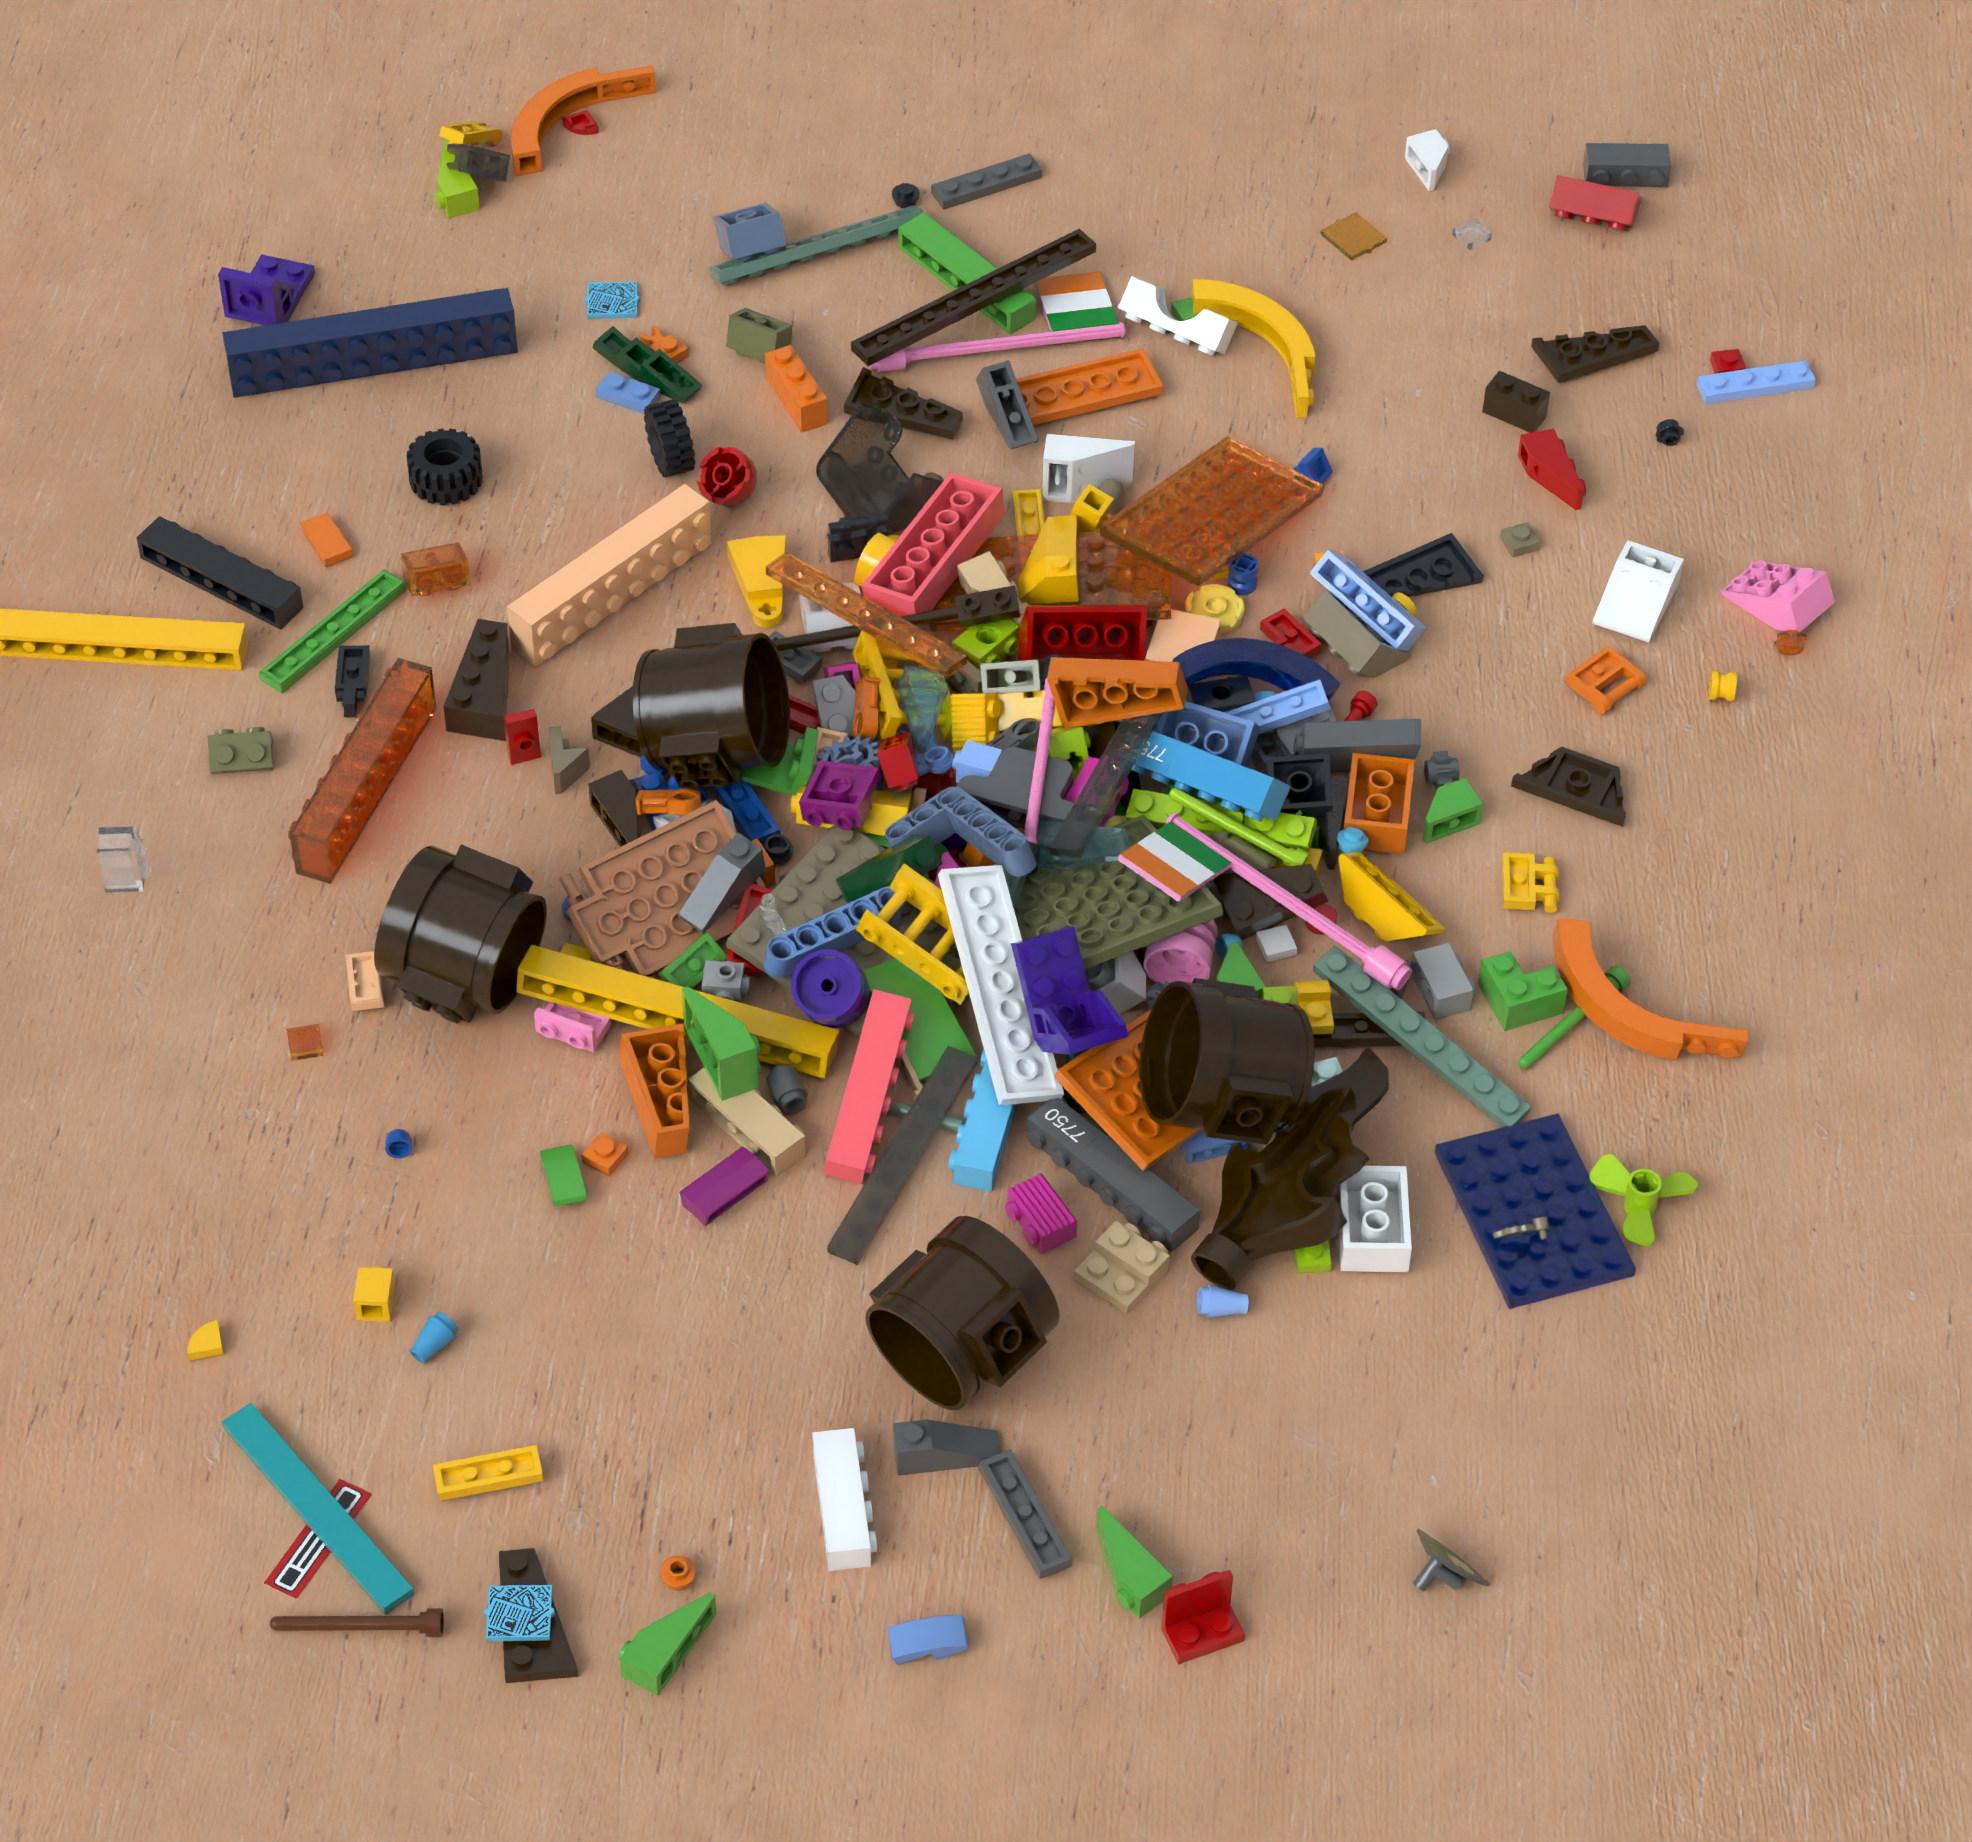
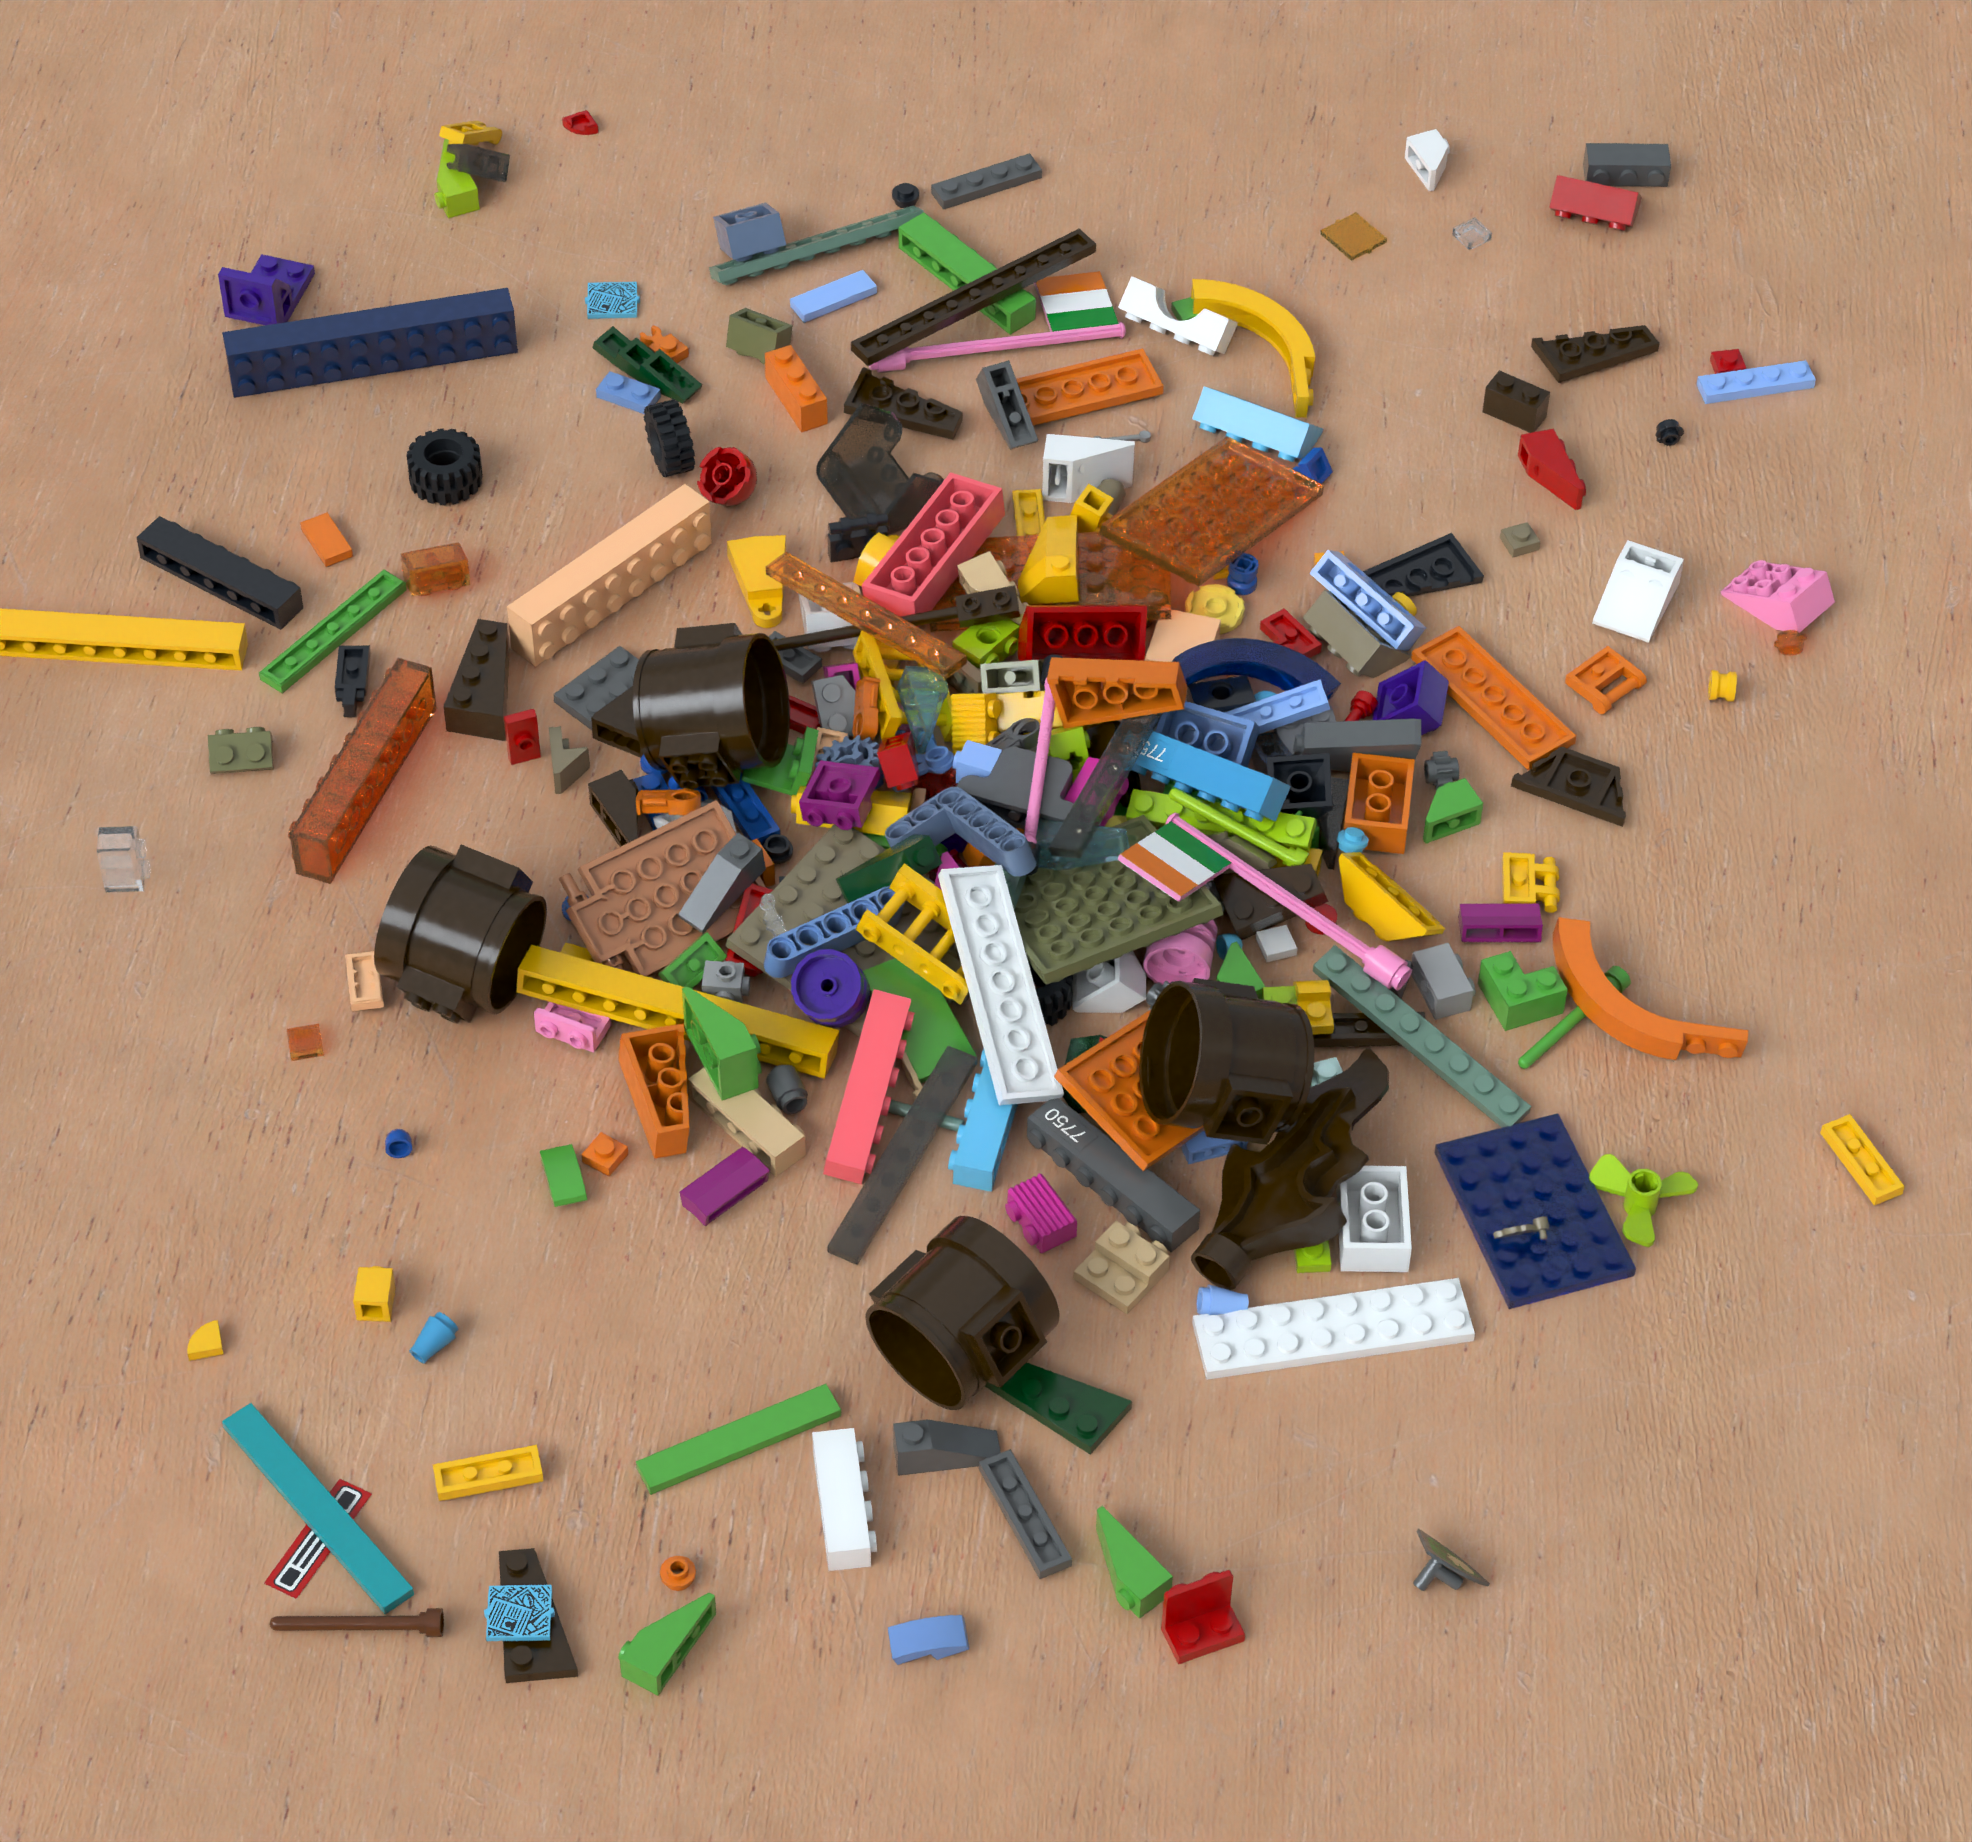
orange arch [511,65,656,176] -> none
dark purple bracket [1011,926,1128,1054] -> none
none -> dark grey plate [554,646,639,730]
none -> bright green tile [636,1384,841,1495]
none -> light blue tile [790,270,877,323]
none -> dark green wing [985,1362,1132,1455]
none -> light grey hinge [1093,430,1151,443]
none -> slope [1192,386,1323,462]
none -> white plate [1192,1278,1475,1380]
none -> dark purple slope [1372,660,1449,735]
none -> orange plate [1411,626,1577,770]
none -> magenta piece [1458,904,1543,942]
none -> yellow plate [1820,1114,1905,1206]

